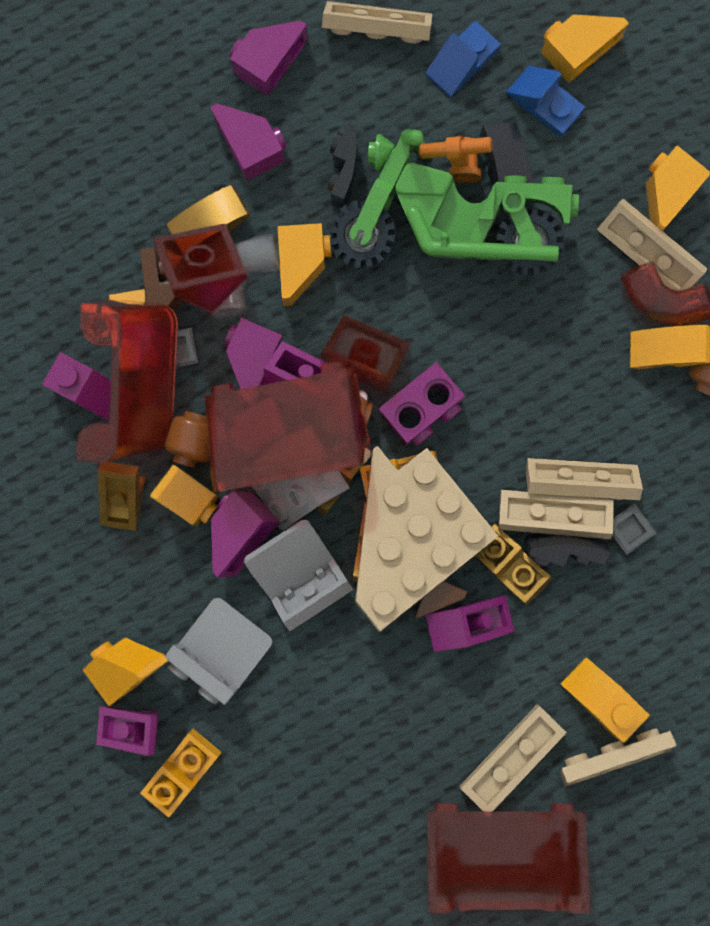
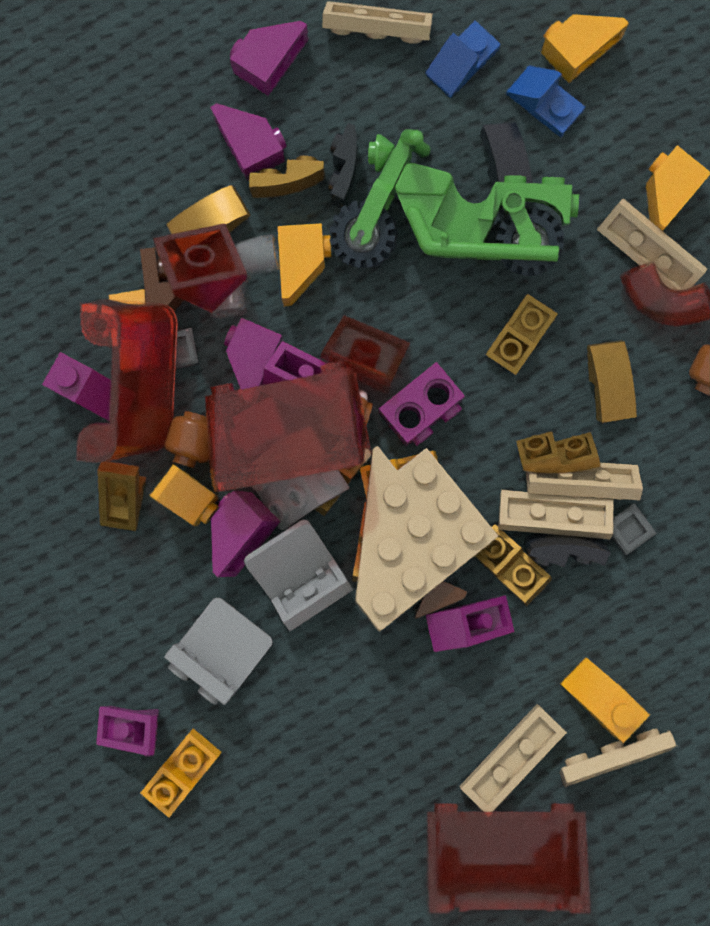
light orange slope [83,638,168,706] -> none
orange piece [418,136,493,183] -> none
light orange slope [630,325,710,369] -> none
none -> pearl gold slope [249,156,325,198]
none -> pearl gold slope [486,294,558,375]
none -> pearl gold slope [516,431,601,473]
none -> pearl gold slope [587,340,637,423]

